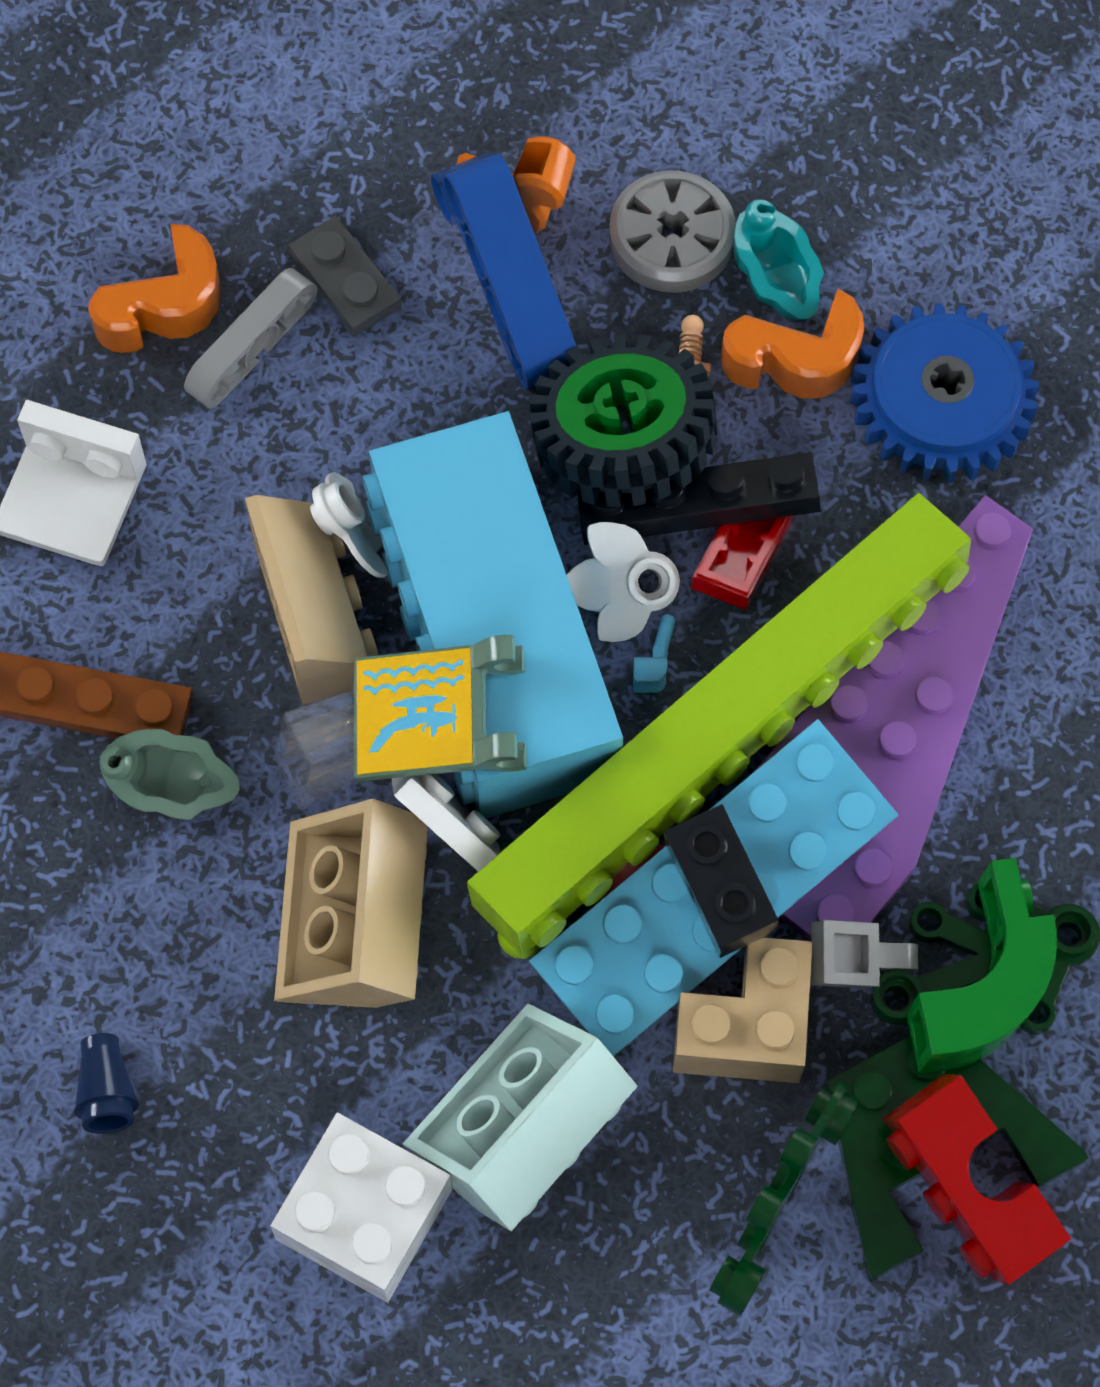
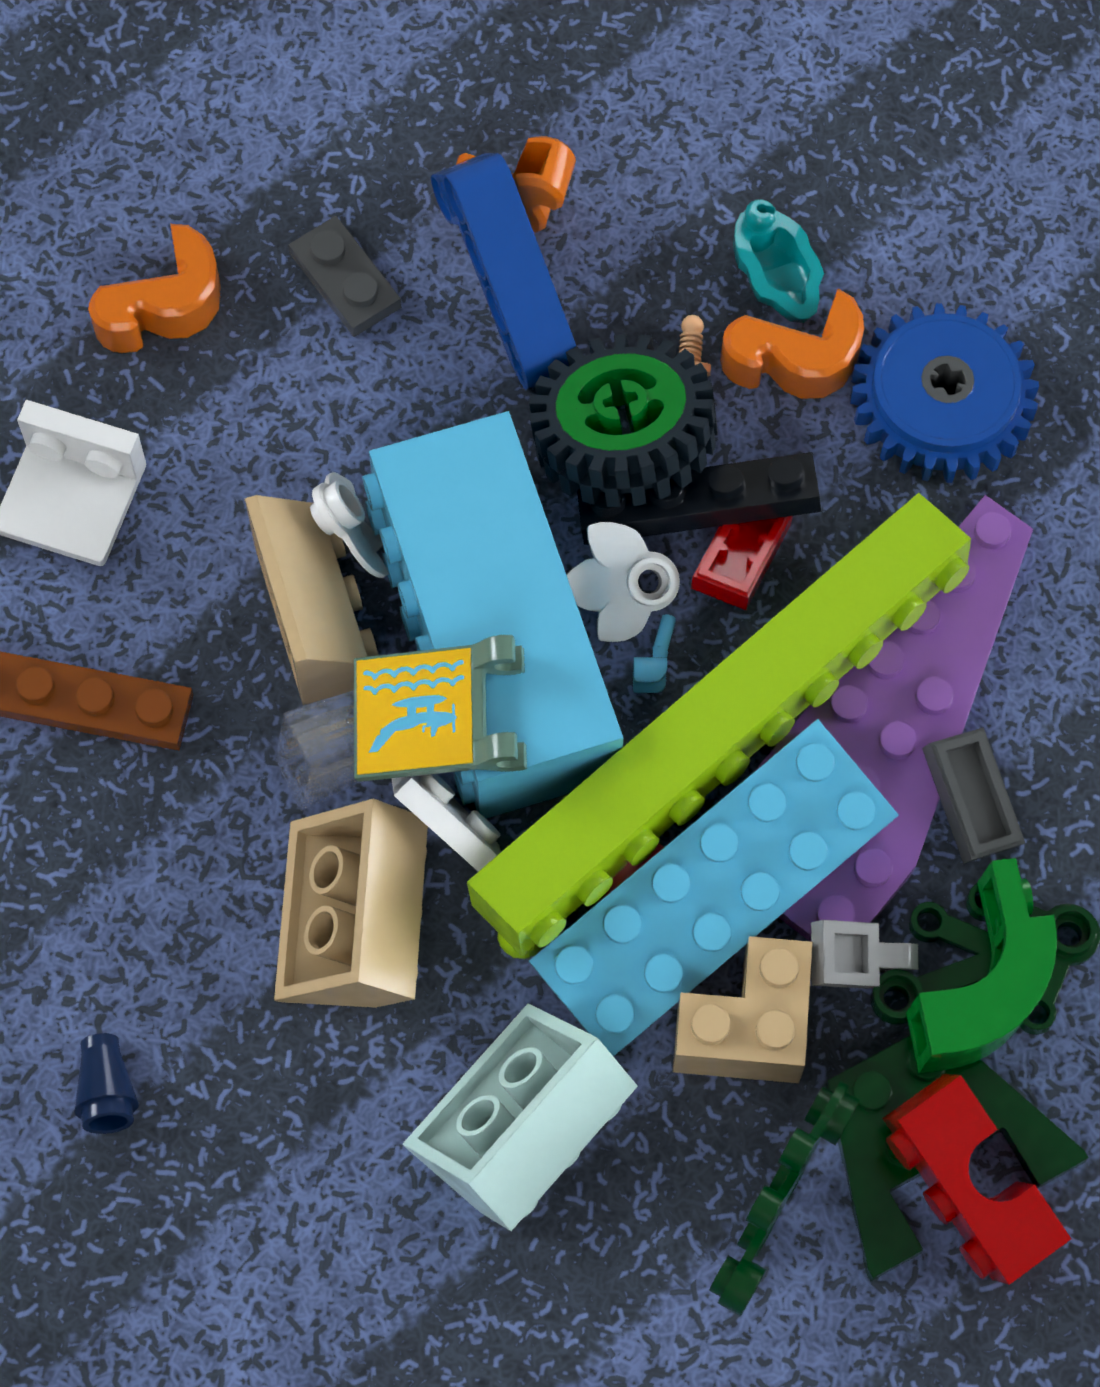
sand green arm [99,729,240,820] -> none
light grey beam [184,268,318,409] -> none
white brick [270,1112,452,1303] -> none
light grey wheel [609,170,736,293] -> none
black brick [664,804,779,958] -> none
none -> dark grey tile [922,727,1025,864]

